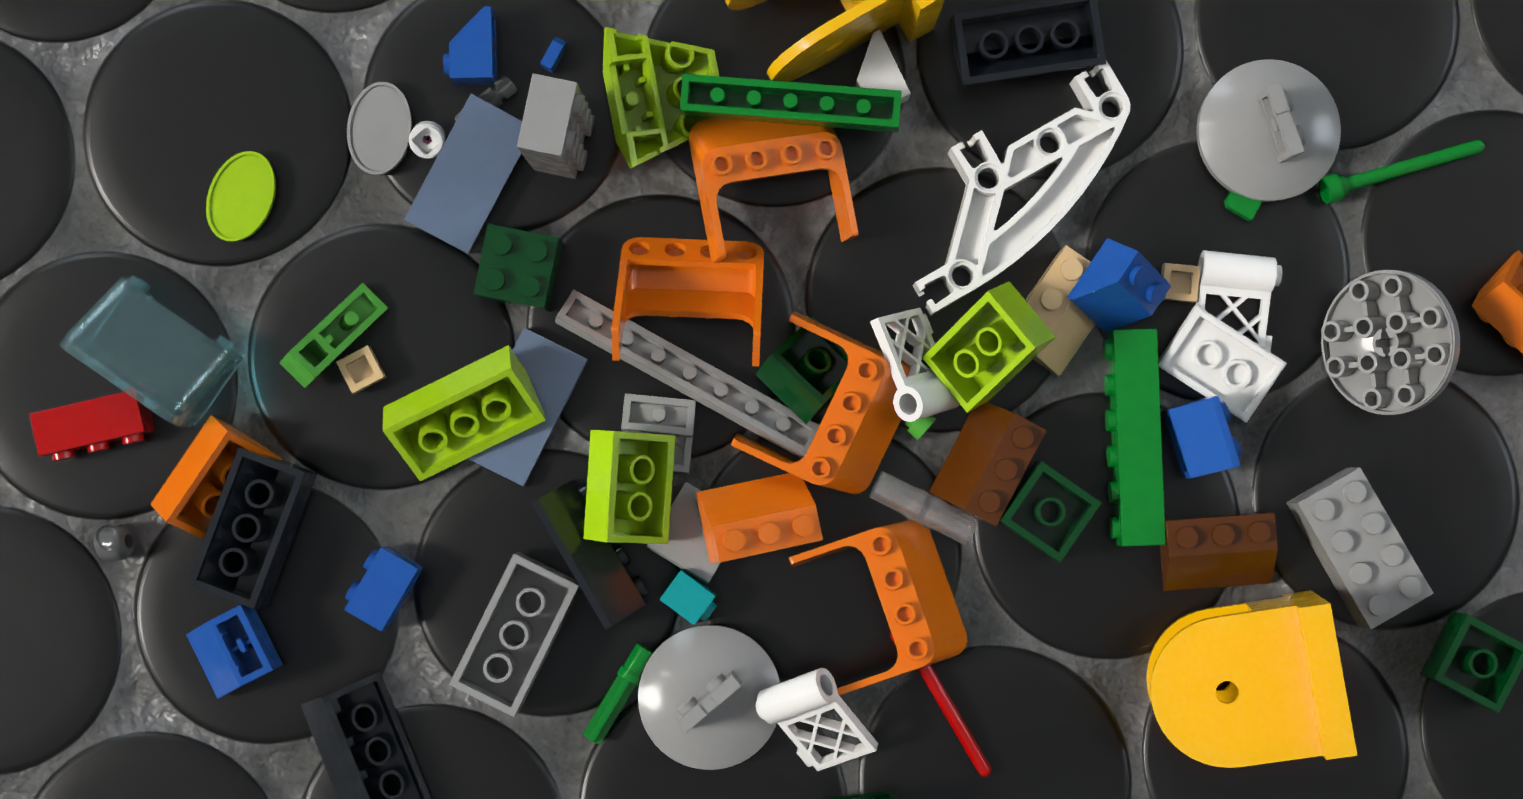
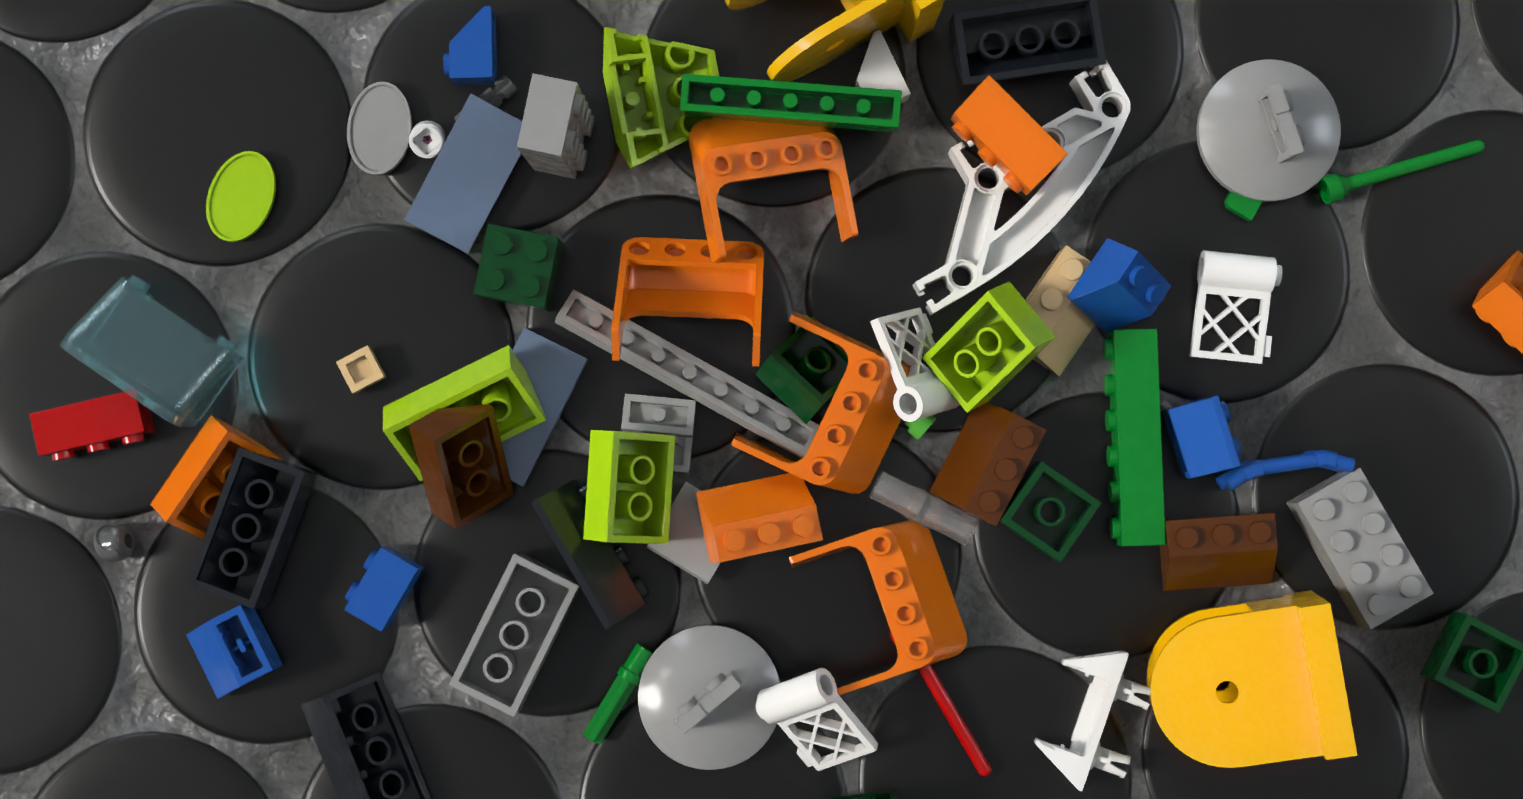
bright green slope [280,283,388,388] -> none
blue piece [540,37,568,73] -> none
teal brick [659,569,717,625] -> none
white tile [1158,305,1287,423] -> none
tan plate [1161,263,1201,303] -> none
light grey bracket [1321,270,1460,415] -> none
none -> reddish brown slope [408,404,514,529]
none -> orange slope [950,75,1068,196]
none -> white hose [1034,650,1150,791]
none -> blue piece [1216,450,1355,491]

